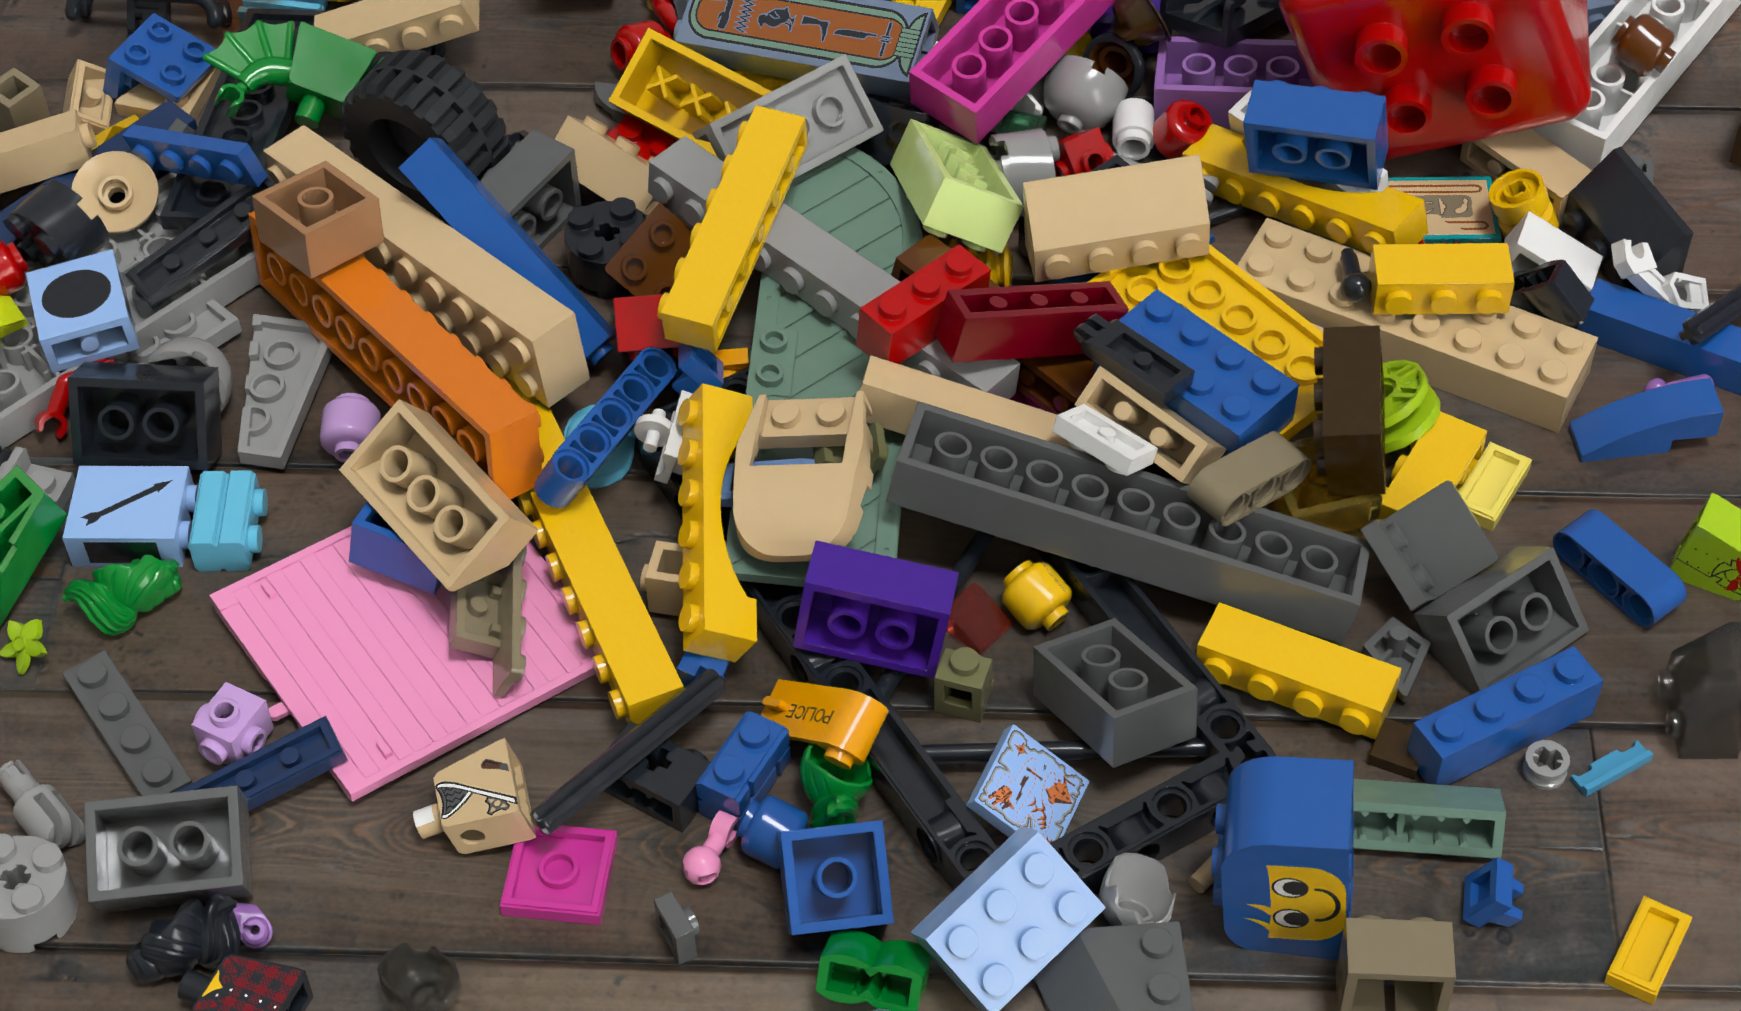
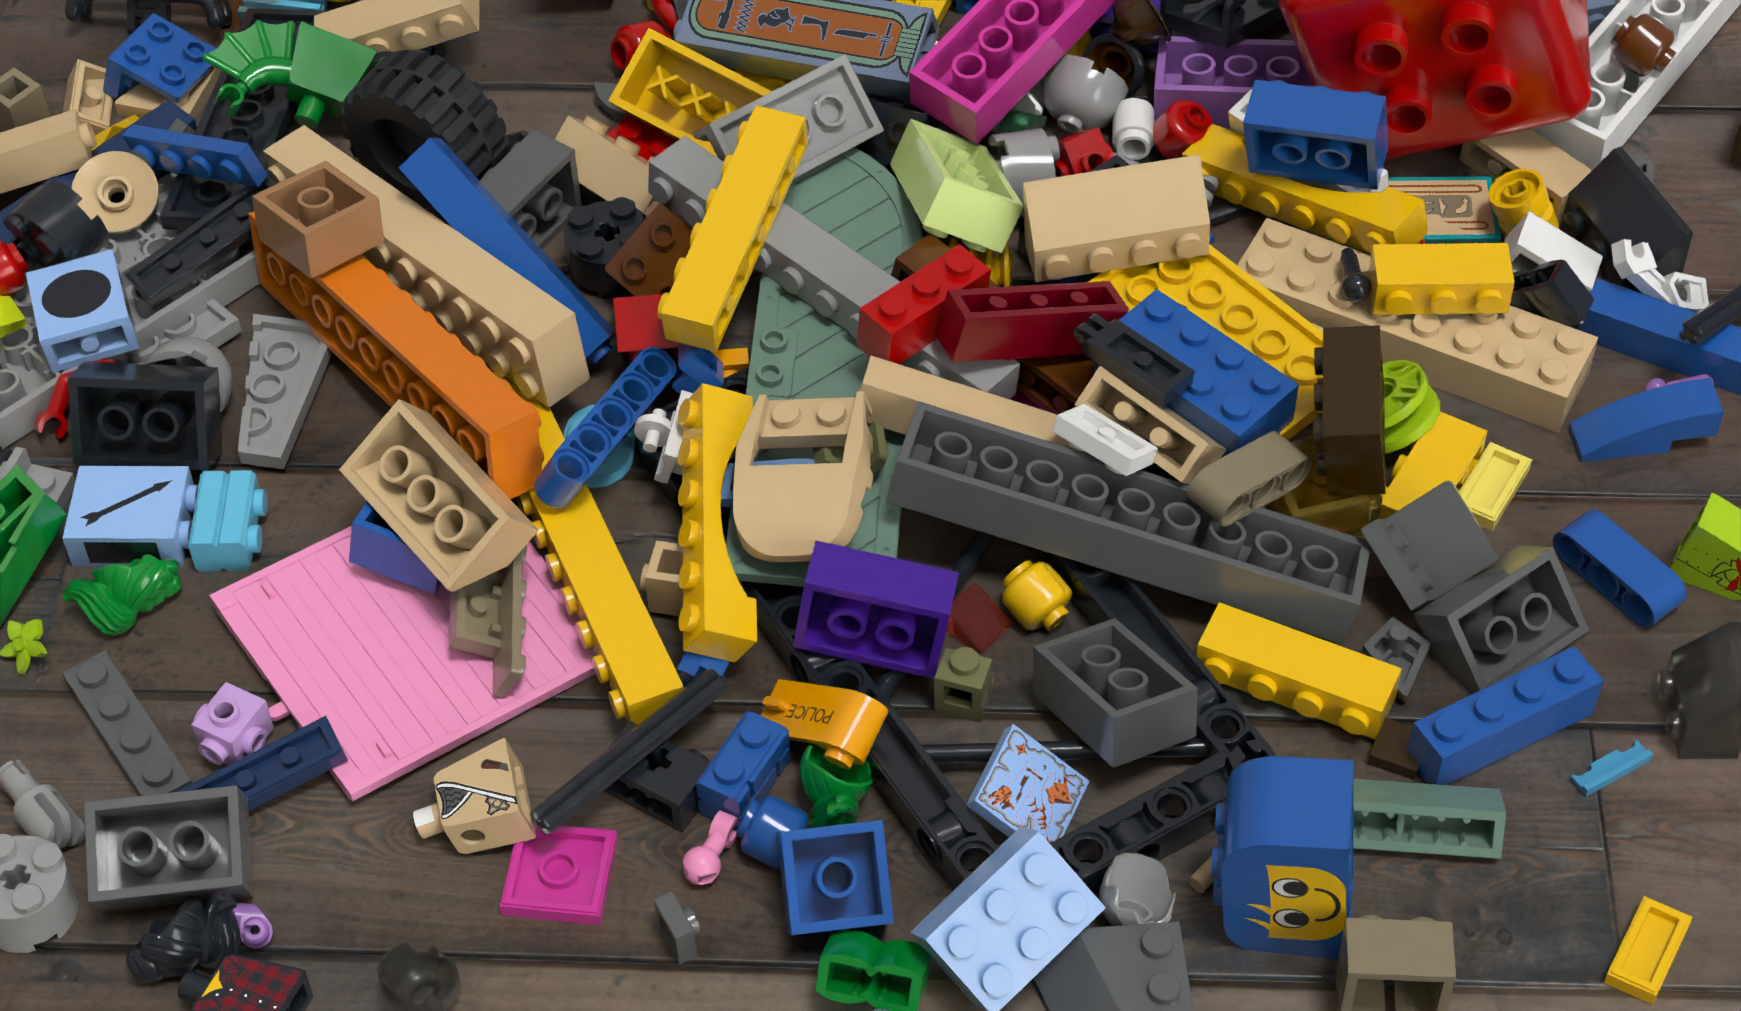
lavender head [320,393,381,463] -> none
blue tile [1463,857,1524,928] -> none
light grey bush [1522,740,1570,790] -> none

